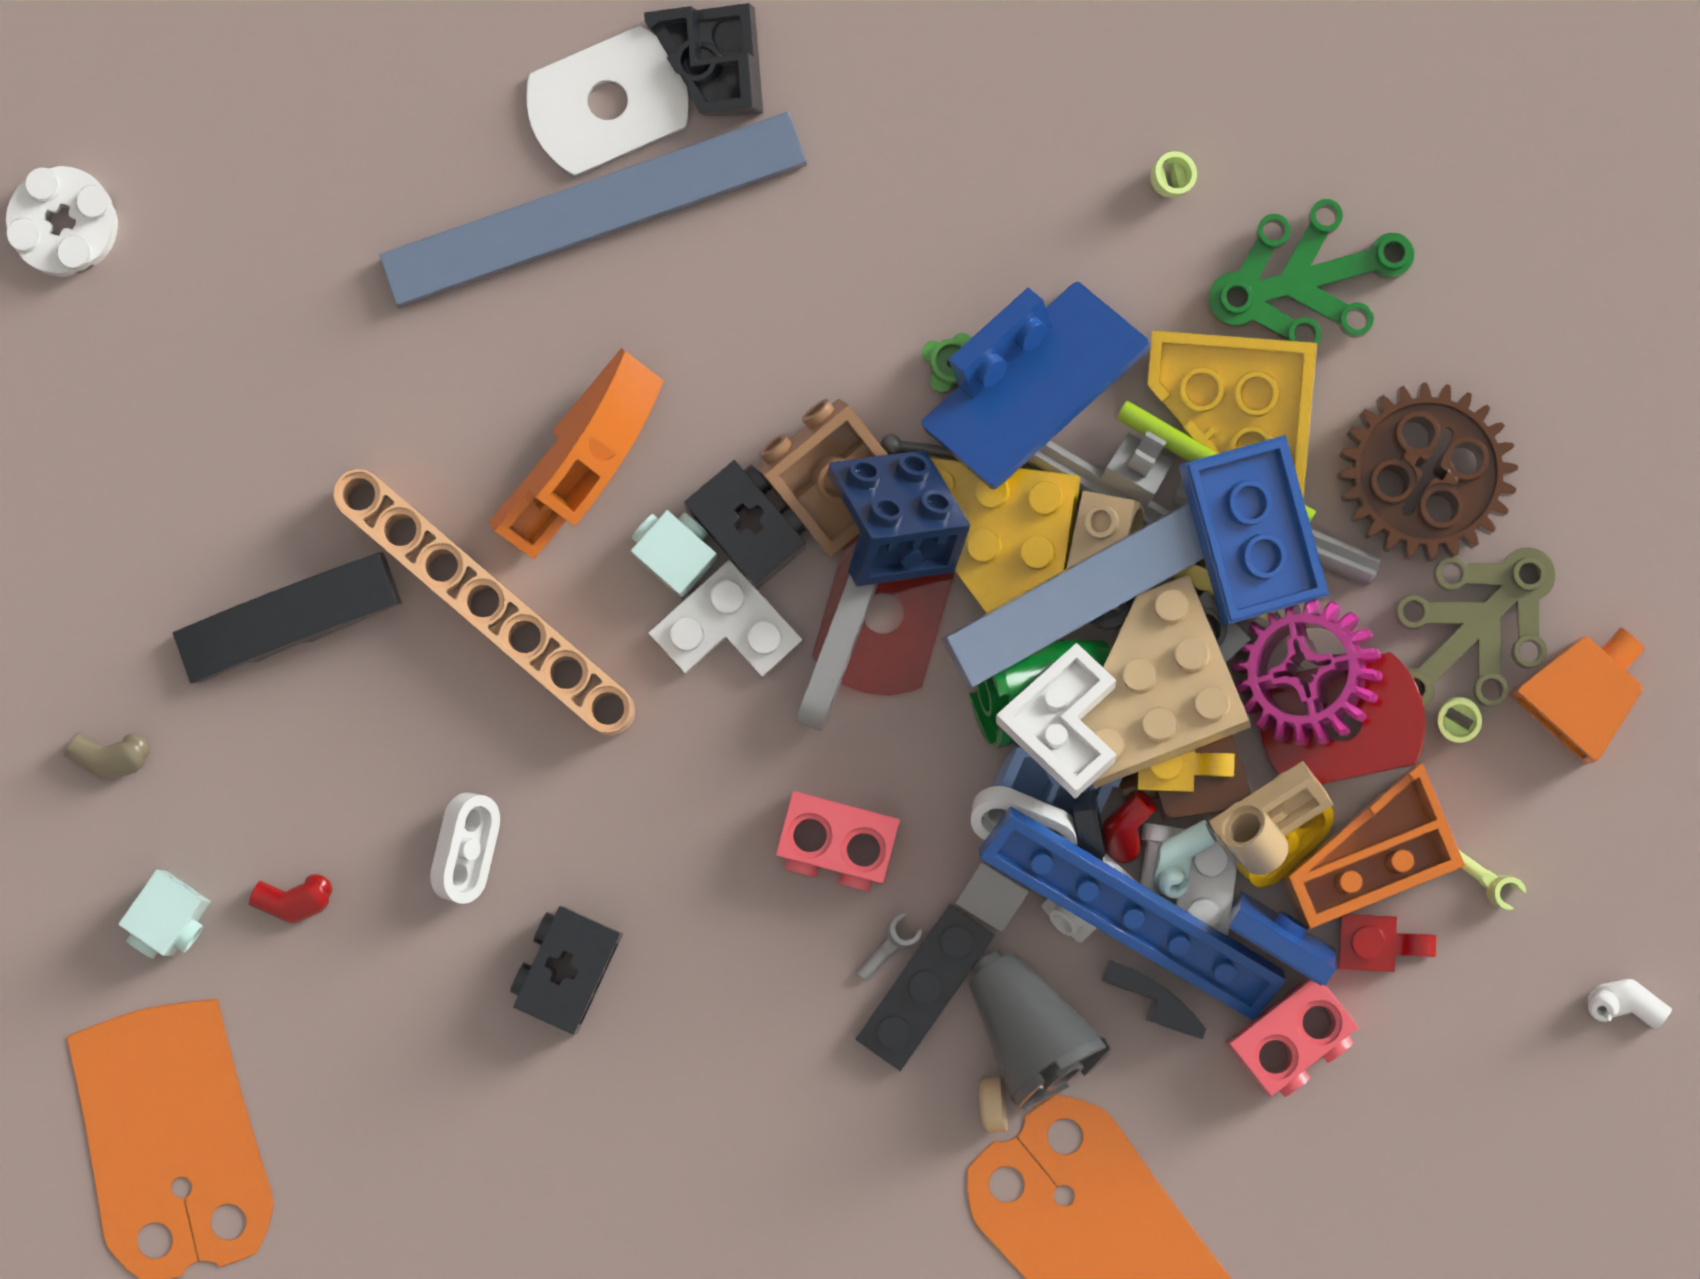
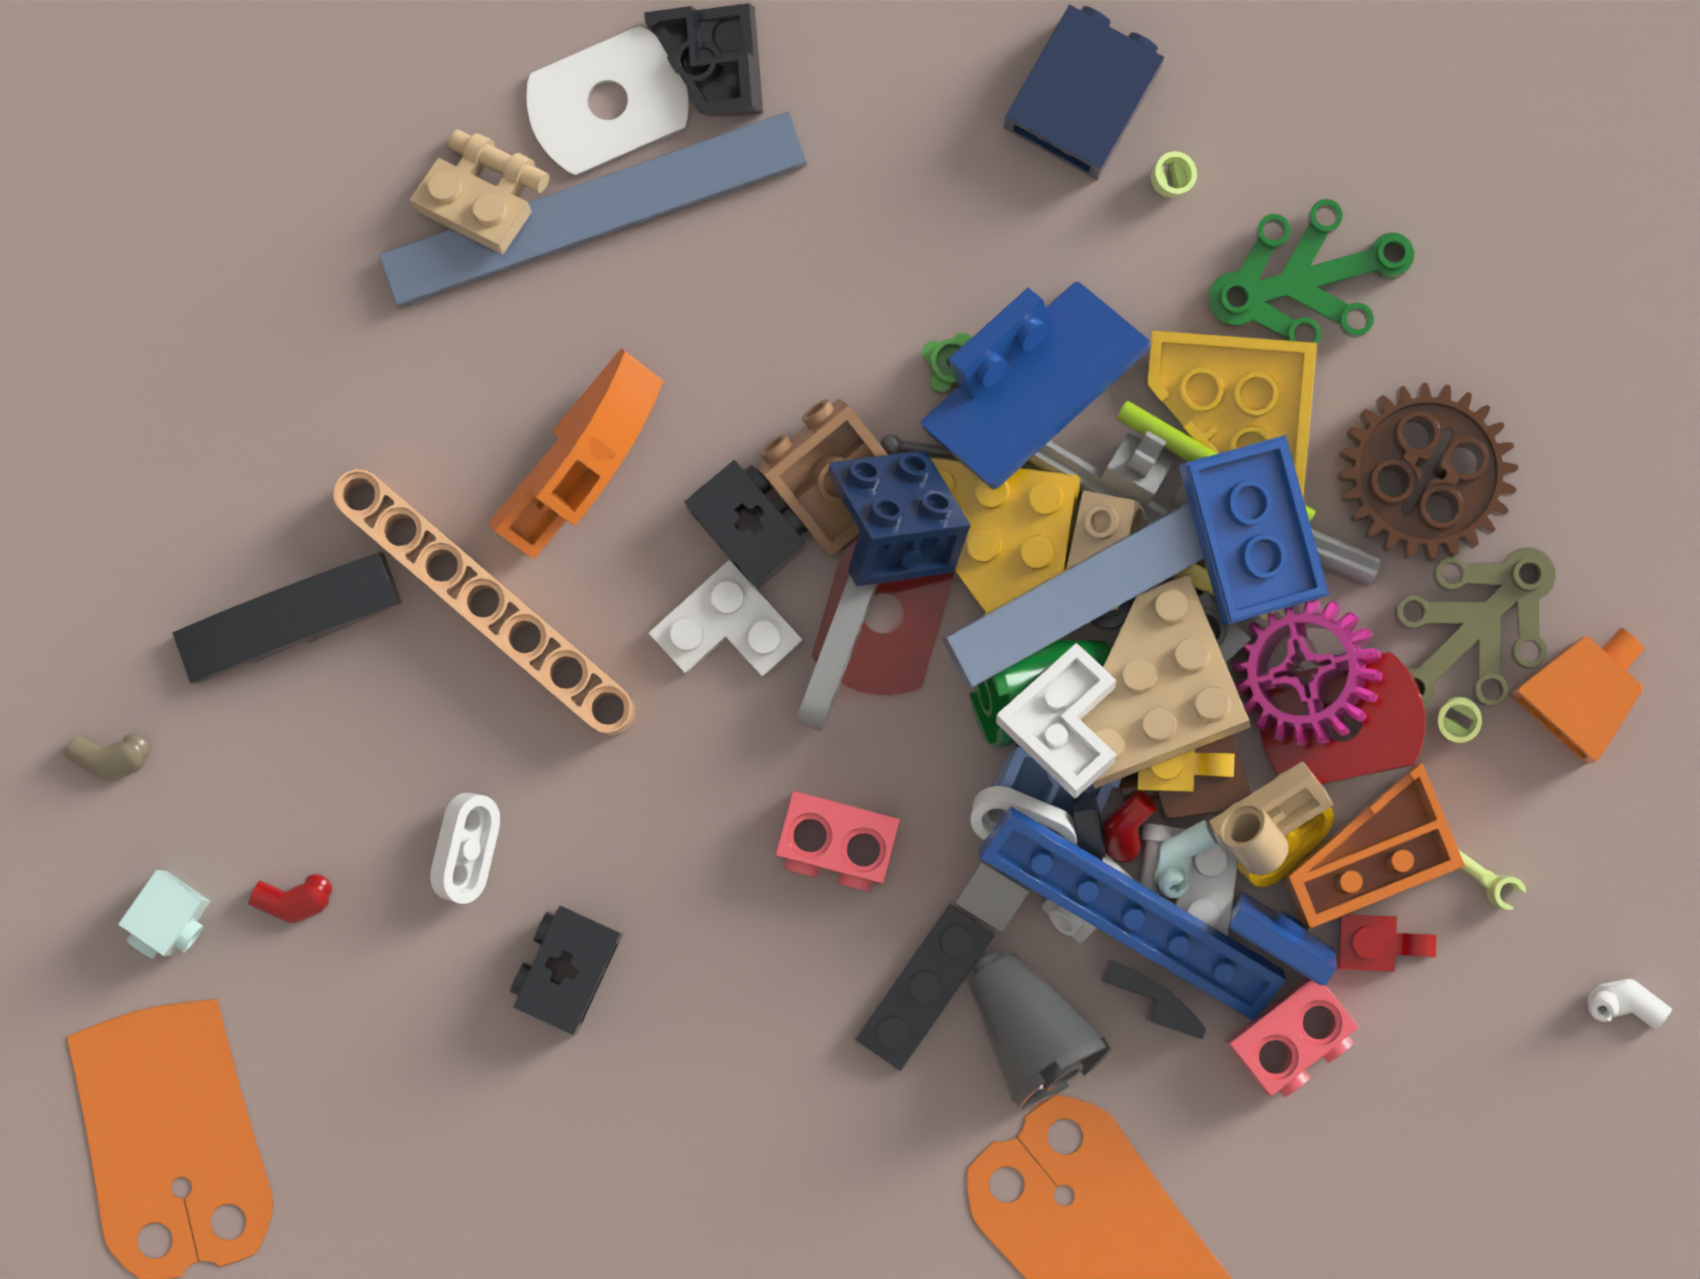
white plate [6,166,118,277] -> none
light aqua brick [631,510,718,600] -> none
light grey hand [857,913,922,981] -> none
tan tile [979,1076,1008,1133] -> none
none -> tan plate [409,129,550,255]
none -> dark blue brick [1003,4,1164,180]

